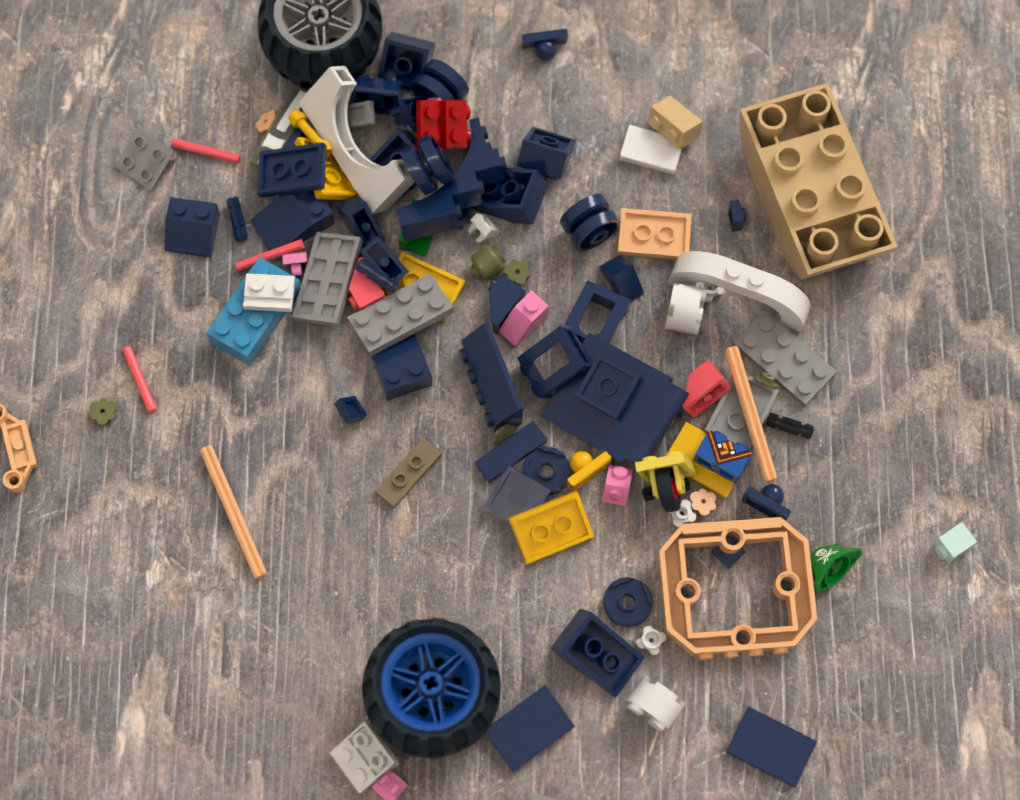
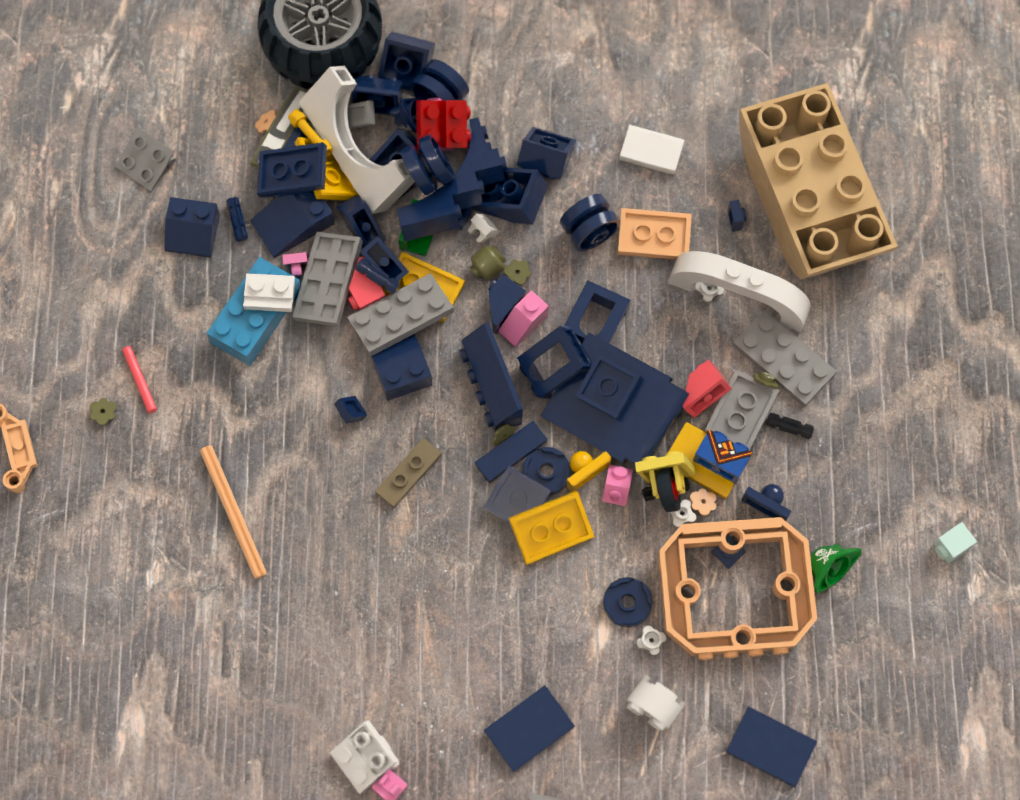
coral bar [171,138,241,164] -> none
coral bar [235,239,305,272] -> none
wheel [362,618,501,759] -> none
dark blue tile [521,28,568,61] -> none
dark blue slope [550,609,645,698] -> none
dark blue slope [599,255,644,302] -> none
tan brick [647,95,703,149] -> none
white brick [665,283,707,335] -> none
light nougat axle [725,346,777,483] -> none

